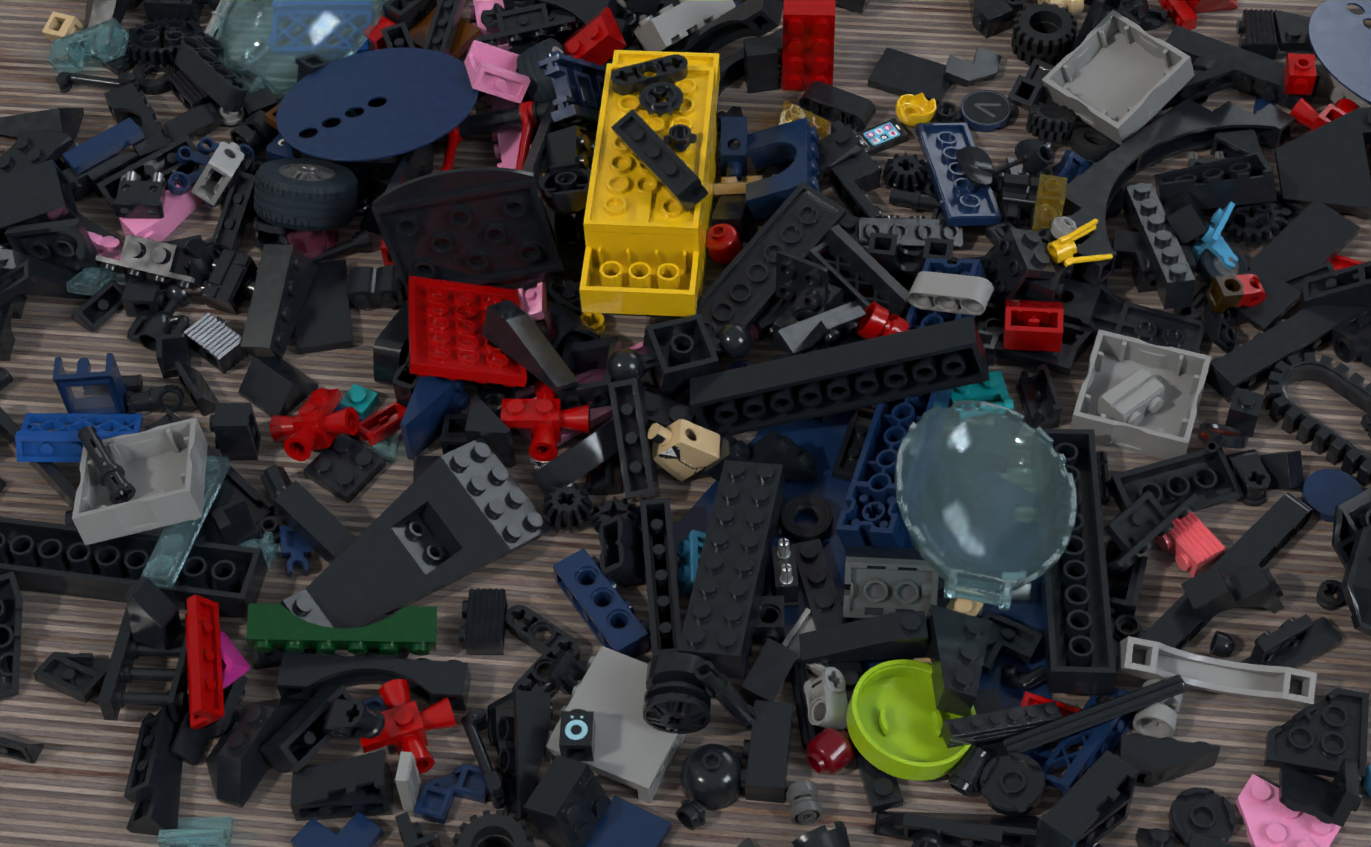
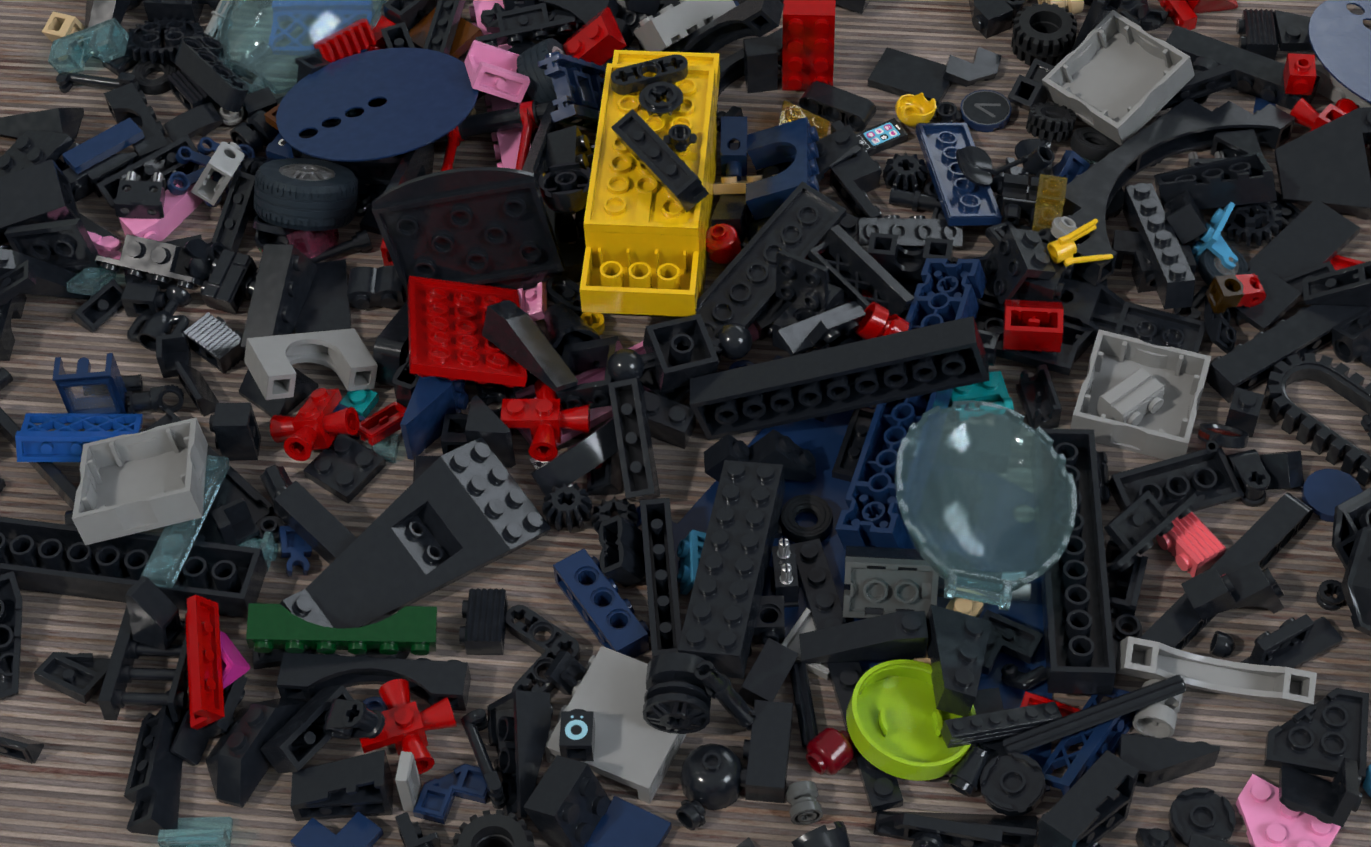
black pin [78,426,136,504] -> none
tan torso [647,419,720,482] -> none
light grey piece [804,667,848,731] -> none
light grey beam [907,271,994,315] -> none
none -> light grey arch [244,328,378,400]
none -> red gear [313,19,381,63]

